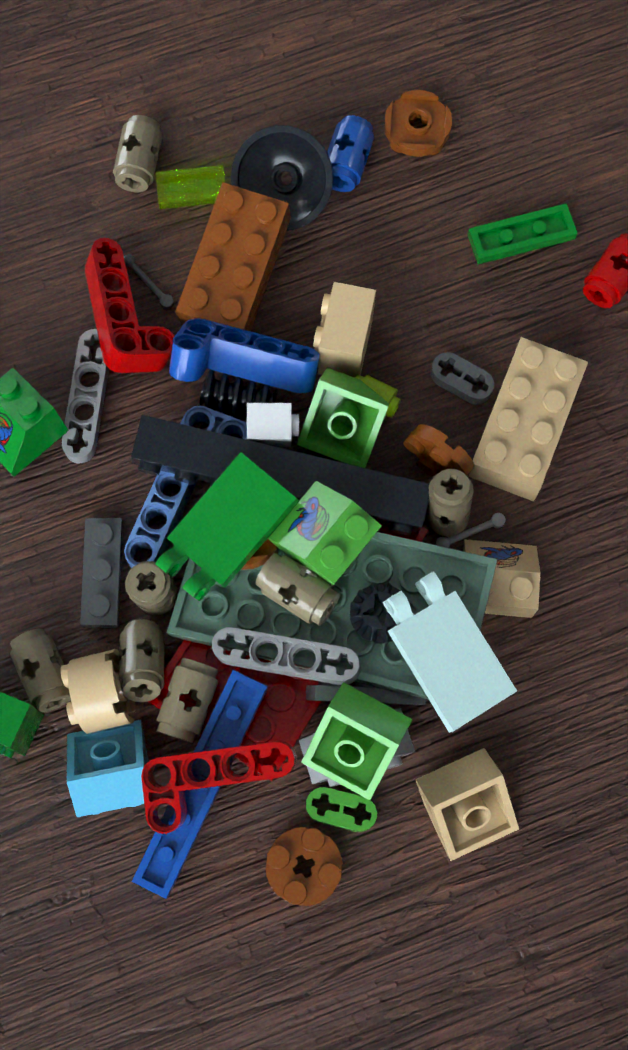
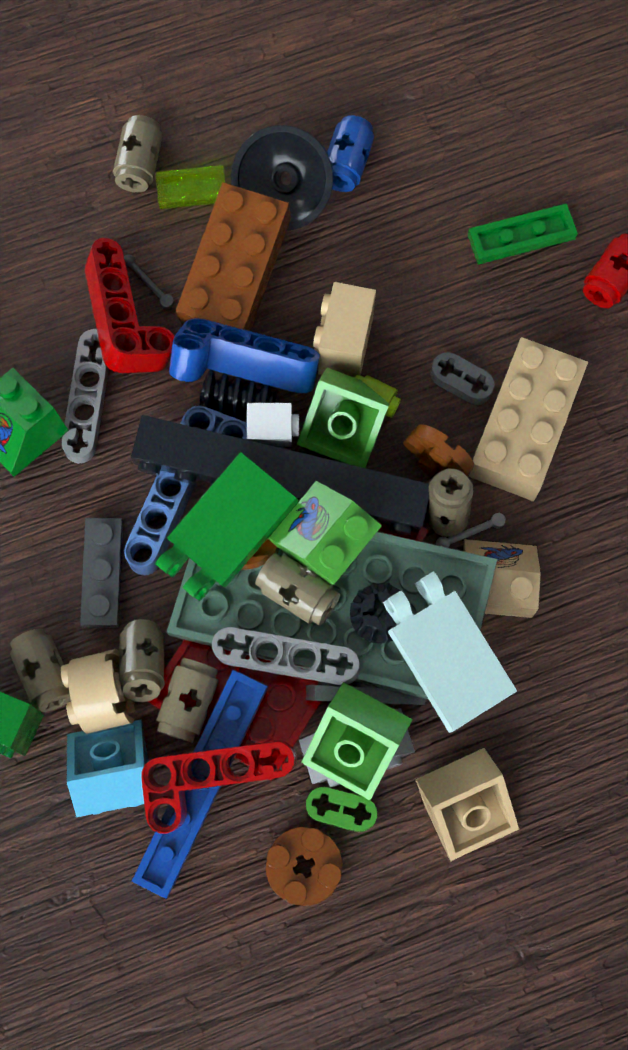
dark tan piece [125,561,178,615] -> none
dark orange plate [384,90,452,157] -> none

